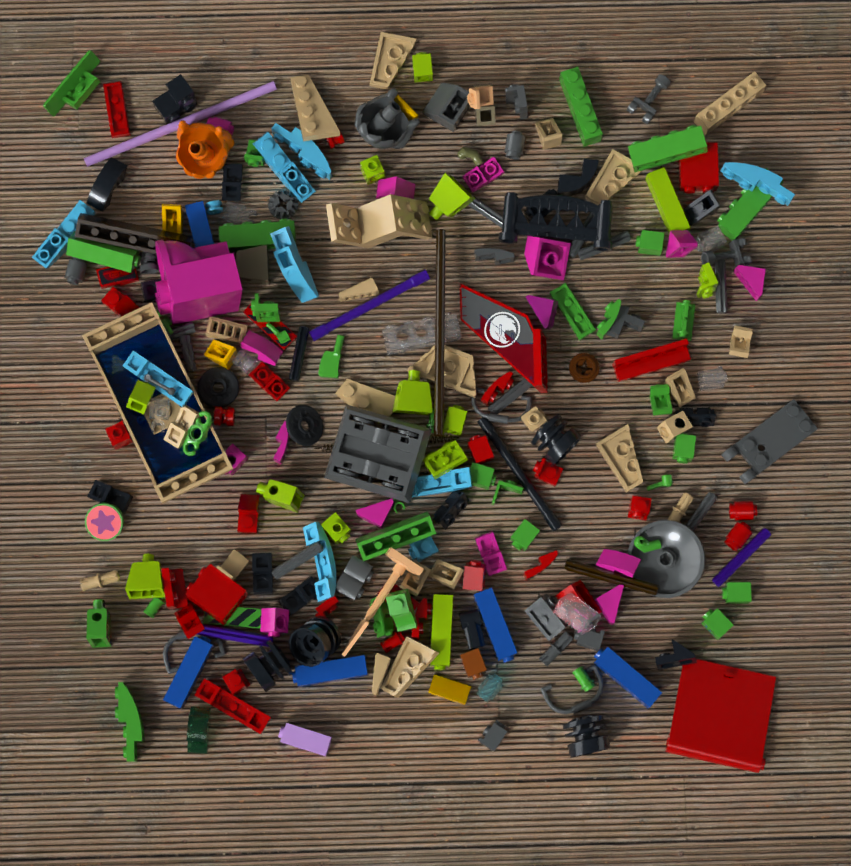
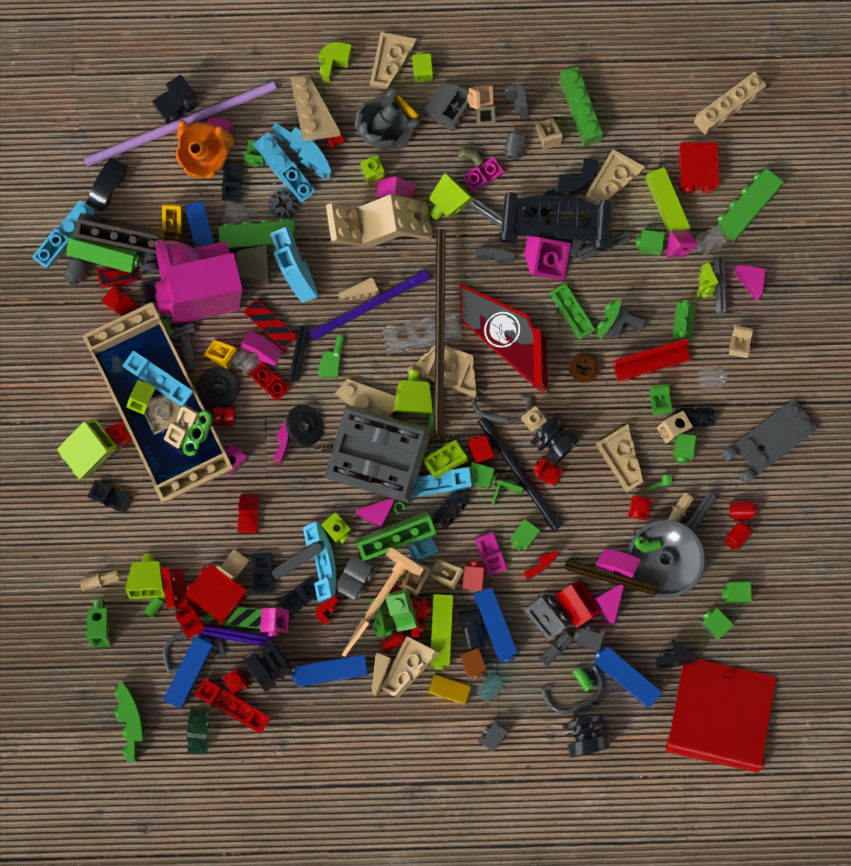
bright green bracket [43,50,100,117] -> none
tile [85,502,124,541] -> none
red tile [103,81,130,138] -> none
dark grey hinge [144,374,175,395] -> none
medium azure bush [205,200,223,215] -> none
tan slope [206,316,248,344] -> none
bright green bracket [251,293,280,322] -> none
lime torso [256,479,305,513] -> none
bright green hand [266,322,290,344] -> none
lavender brick [278,723,332,757] -> none
black wheel [289,616,341,667] -> none
lime brick [444,405,467,436] -> none
red slope [481,372,514,405] -> none
dark grey axle [488,378,533,414] -> none
magenta slope [526,295,559,330] -> none
clear brick [553,592,601,635] -> none
dark grey bar [627,74,671,125] -> none
bright green brick [628,125,708,172] -> none
tan slope [664,368,696,407] -> none
black slope [683,190,721,226] -> none
dark grey bar [701,238,753,267] -> none
dark purple axle [712,528,771,587] -> none
medium azure slope [721,162,795,206] -> none
none -> lime brick [57,418,118,479]
none -> lime brick [318,42,352,83]

